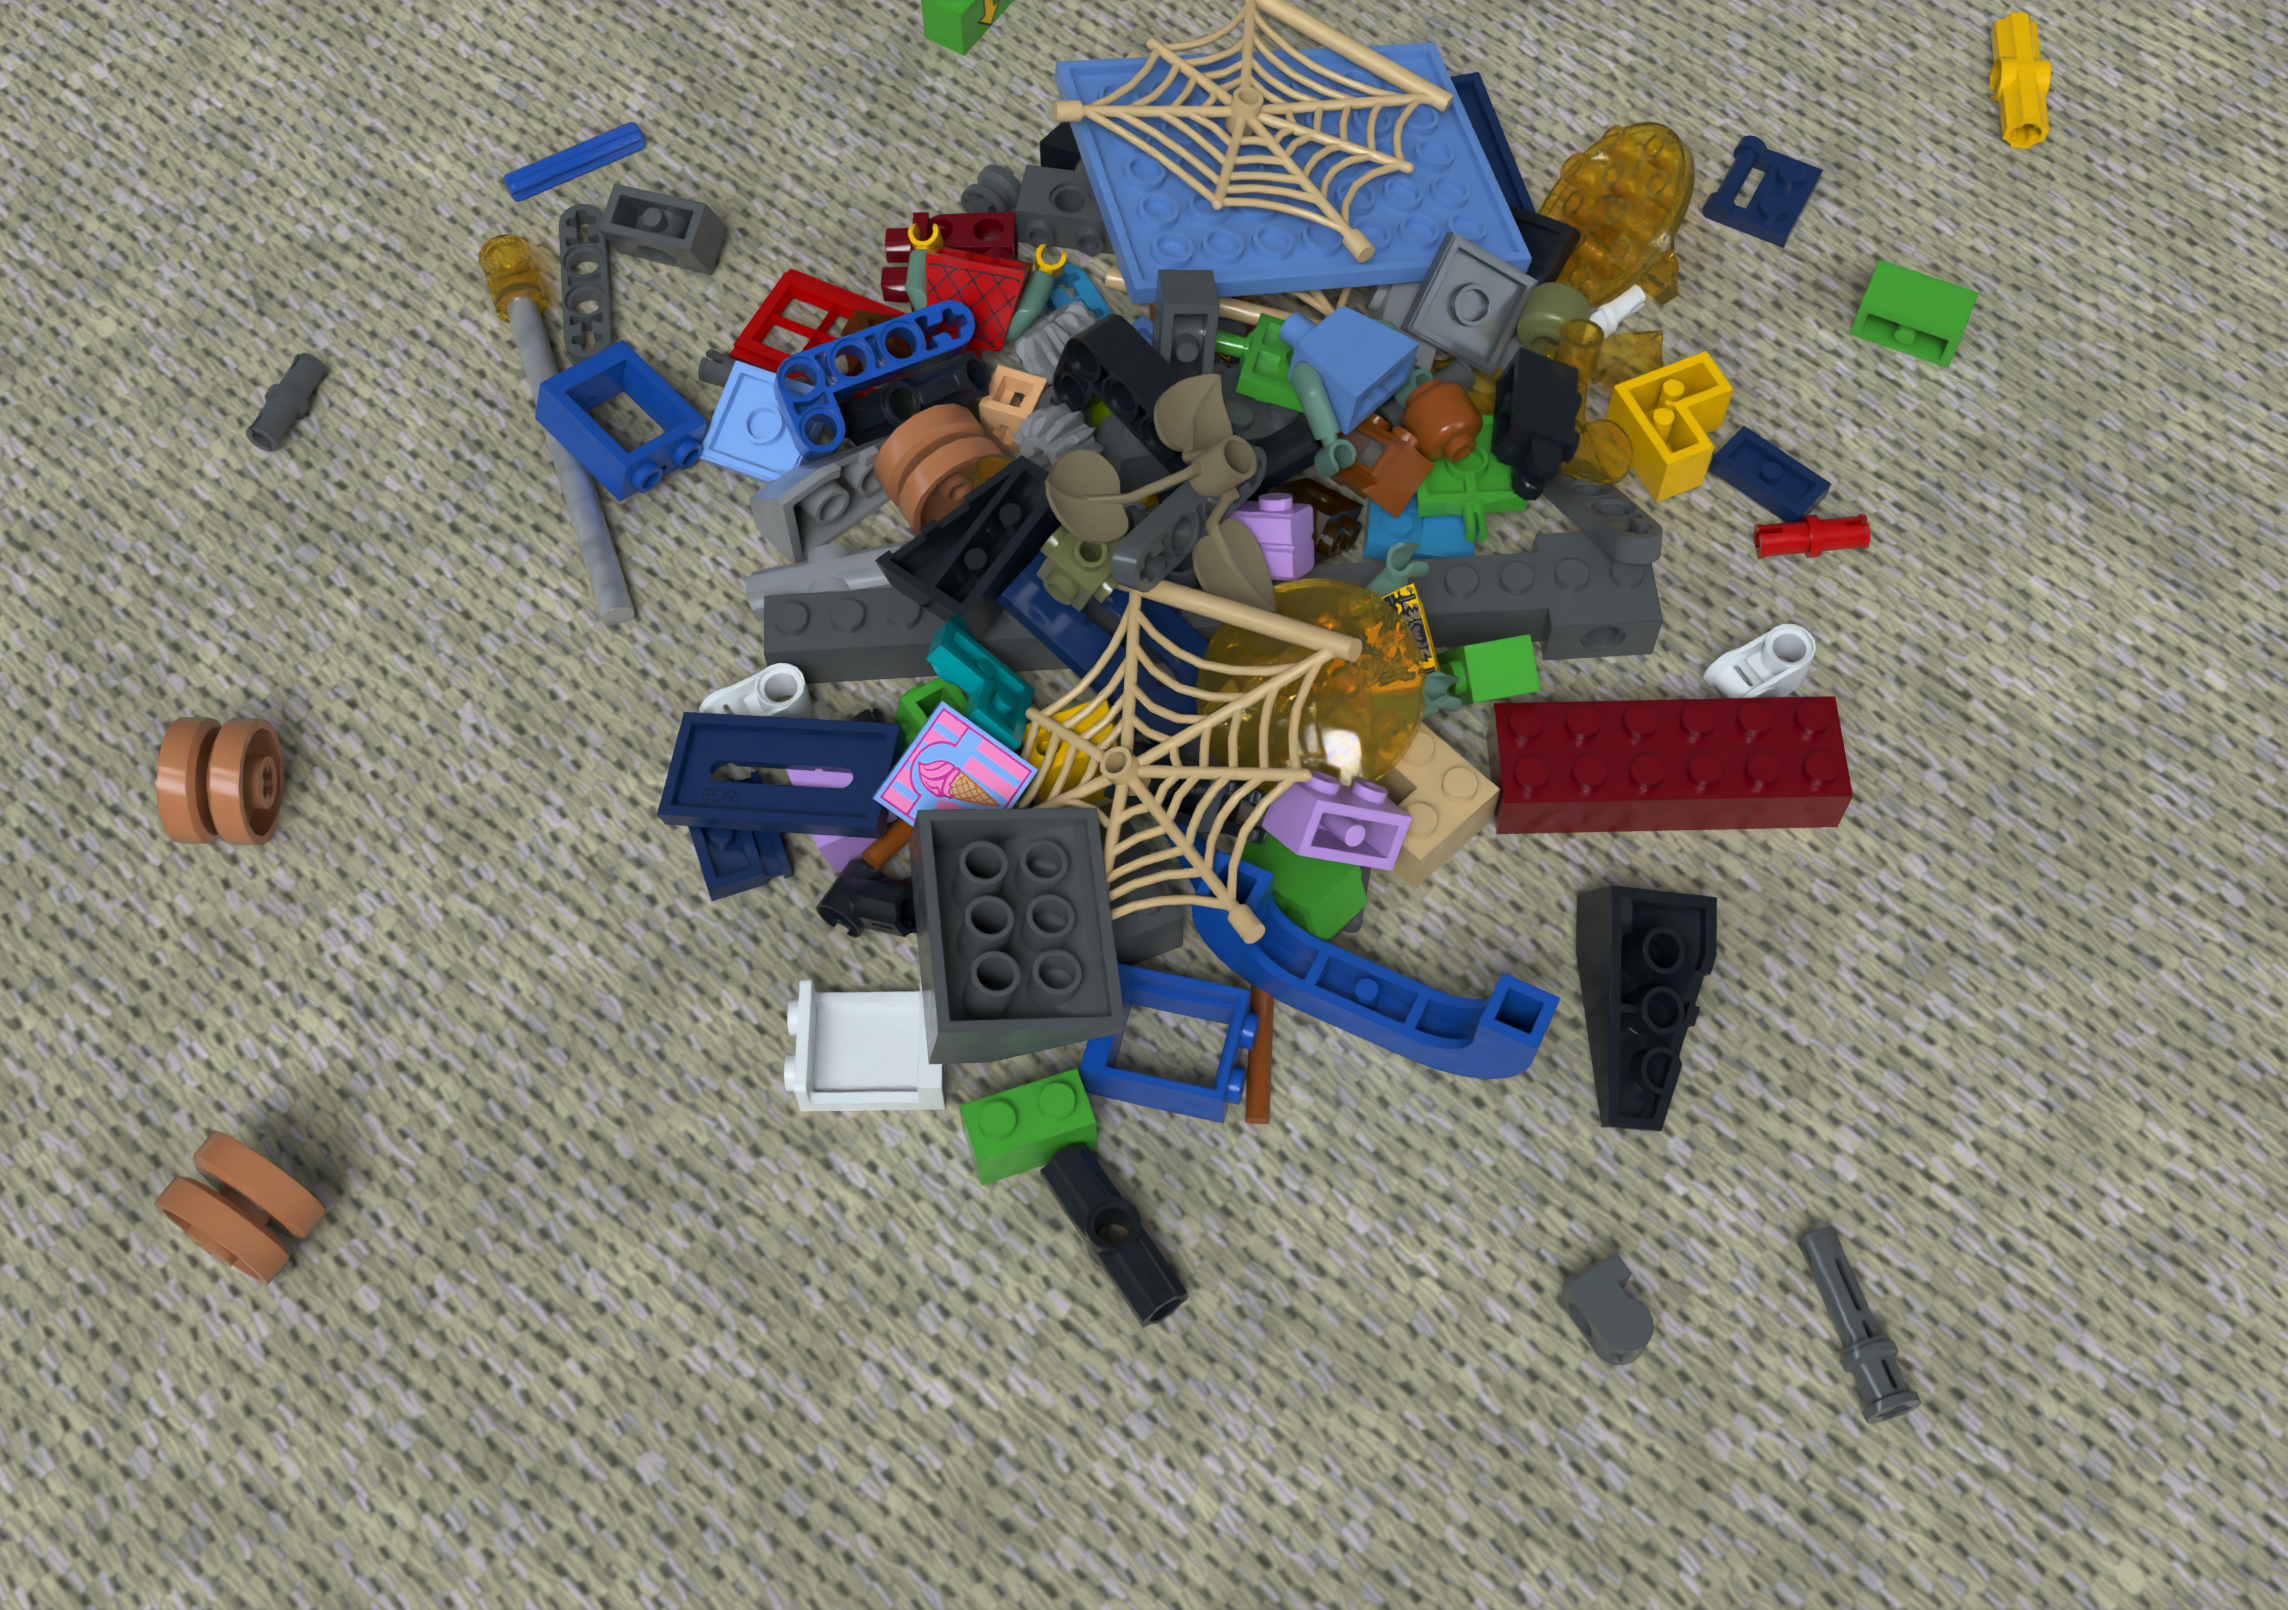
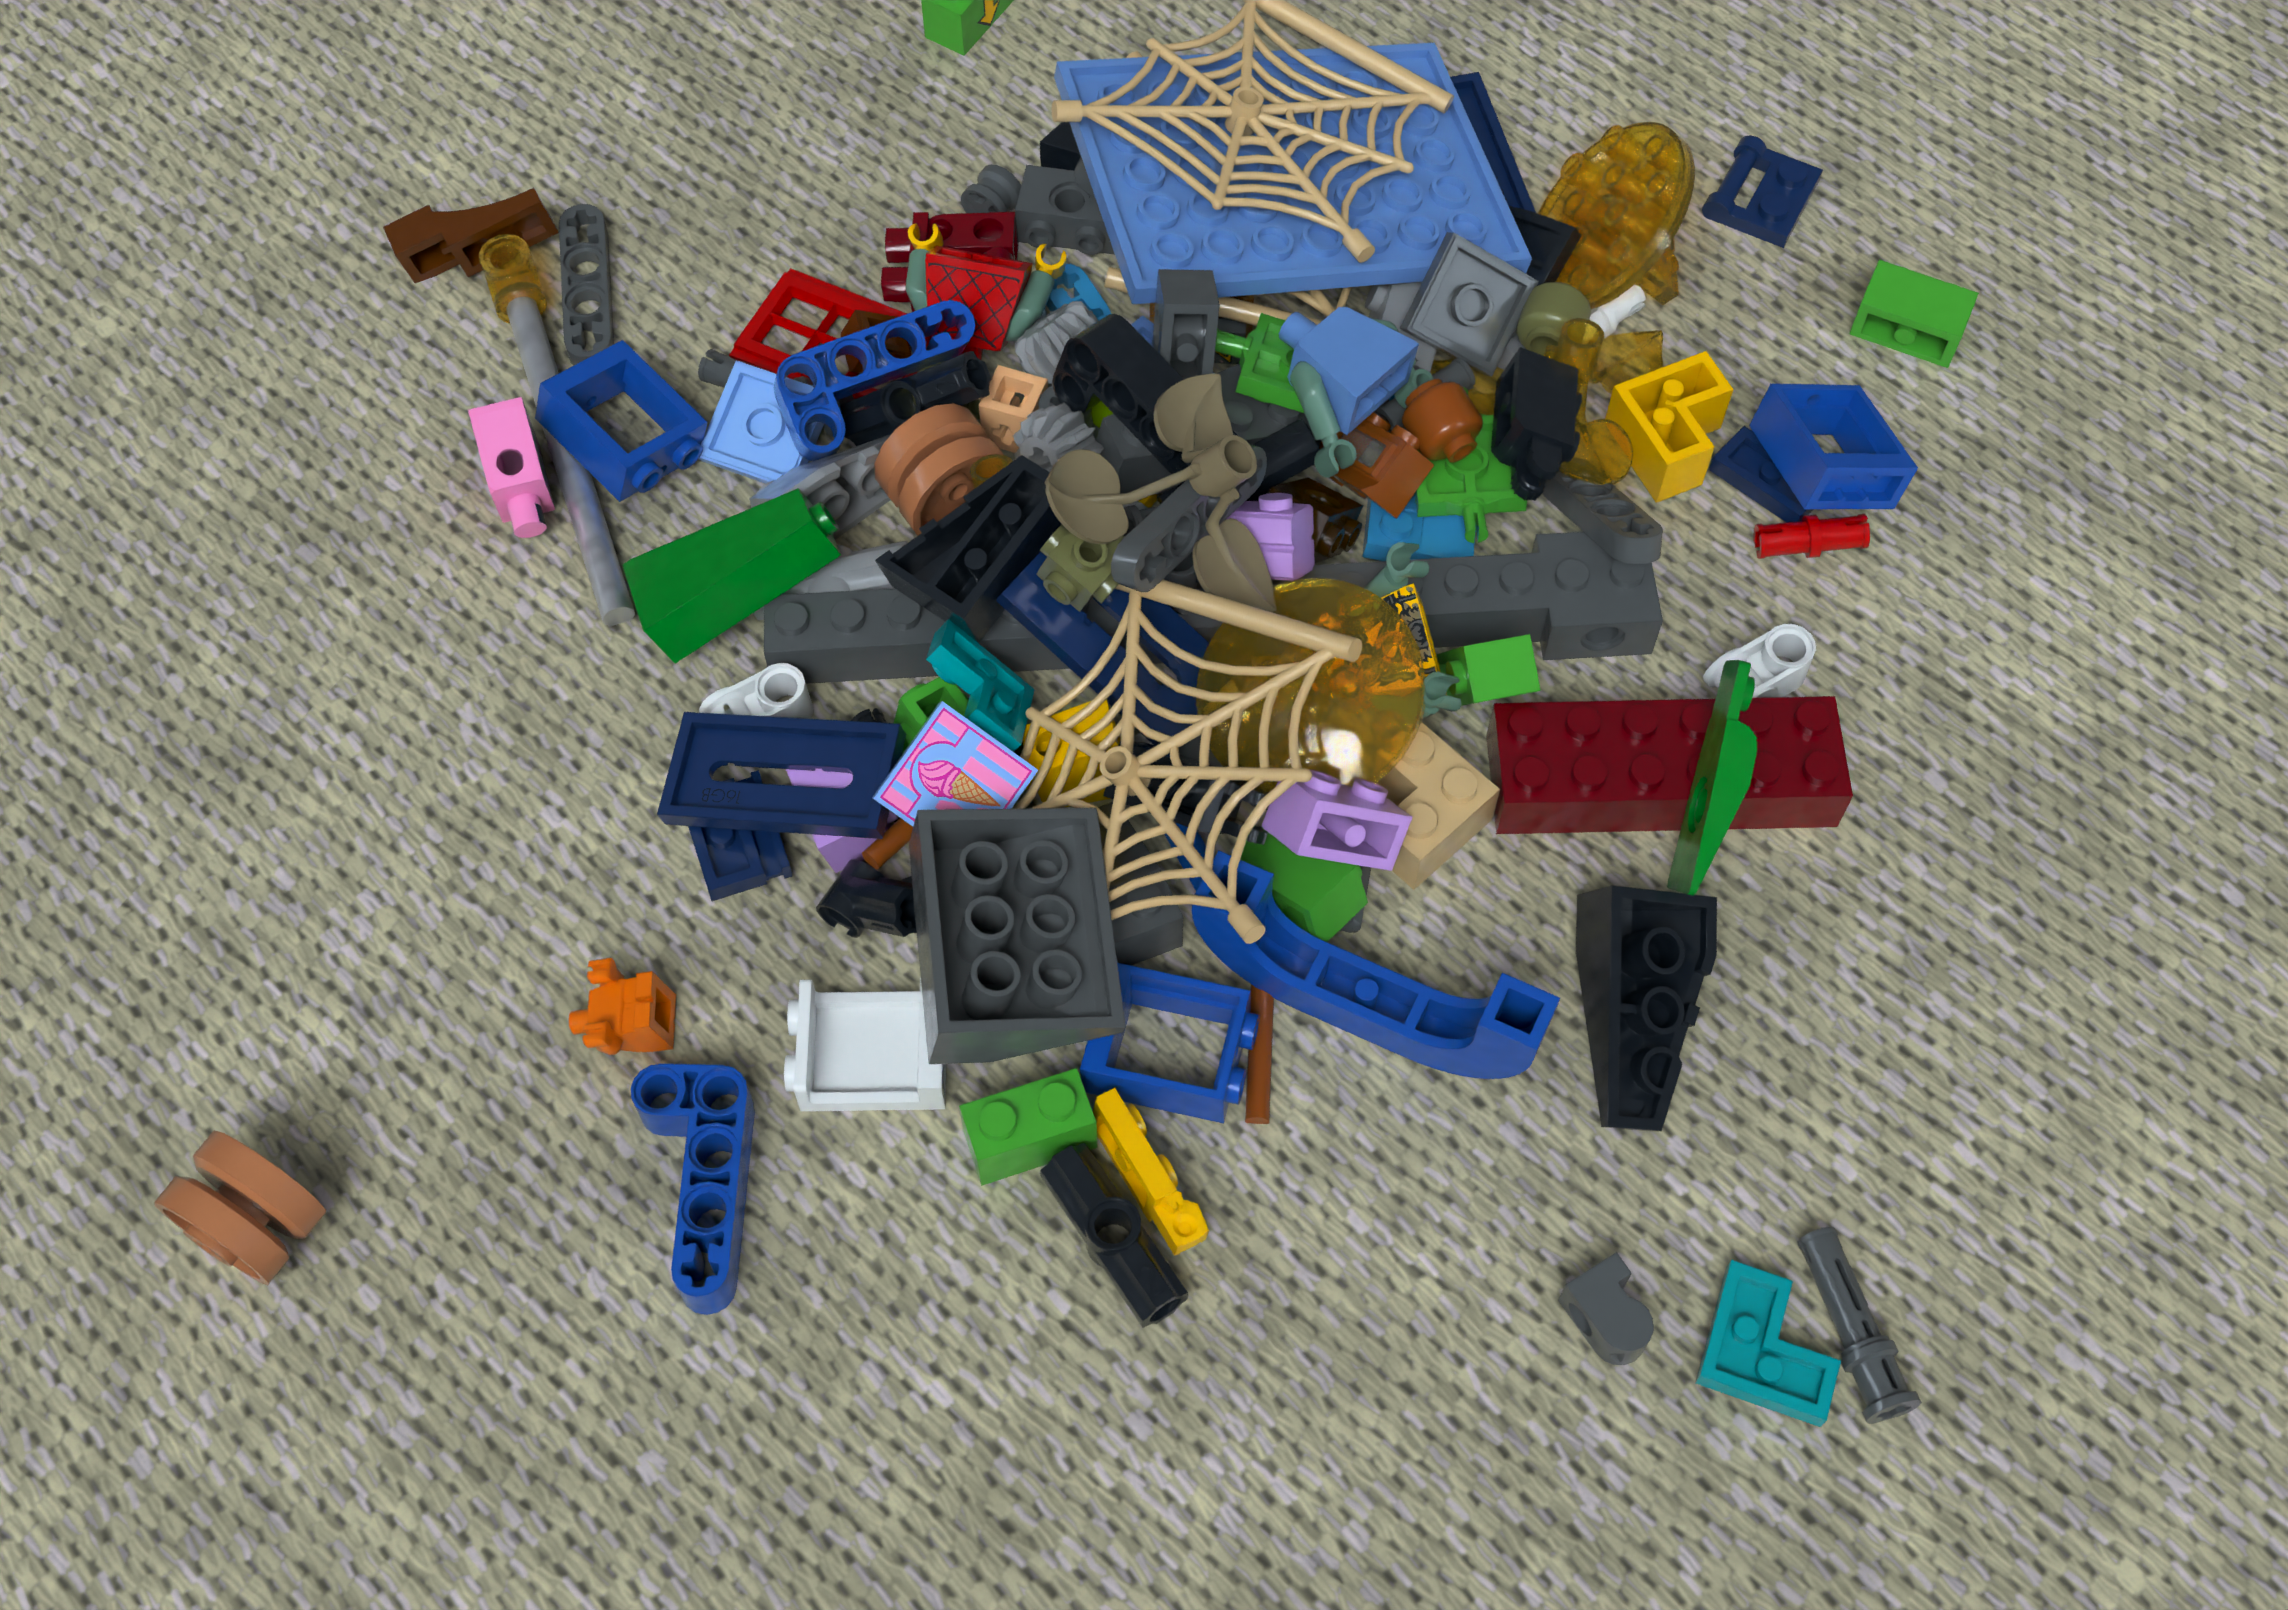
nougat wheel [156,717,284,845] -> none
dark grey pin [246,353,327,452] -> none
blue axle [504,122,645,202] -> none
dark grey brick [598,183,727,275] -> none
yellow piece [1989,12,2051,149] -> none
none -> reddish brown slope [383,188,559,283]
none -> bright pink torso [468,397,555,538]
none -> orange piece [569,957,676,1055]
none -> green slope [622,488,841,664]
none -> blue beam [630,1064,755,1315]
none -> yellow hinge [1093,1088,1209,1256]
none -> green piece [1667,660,1757,896]
none -> teal plate [1695,1260,1841,1427]
none -> blue window [1749,384,1918,509]

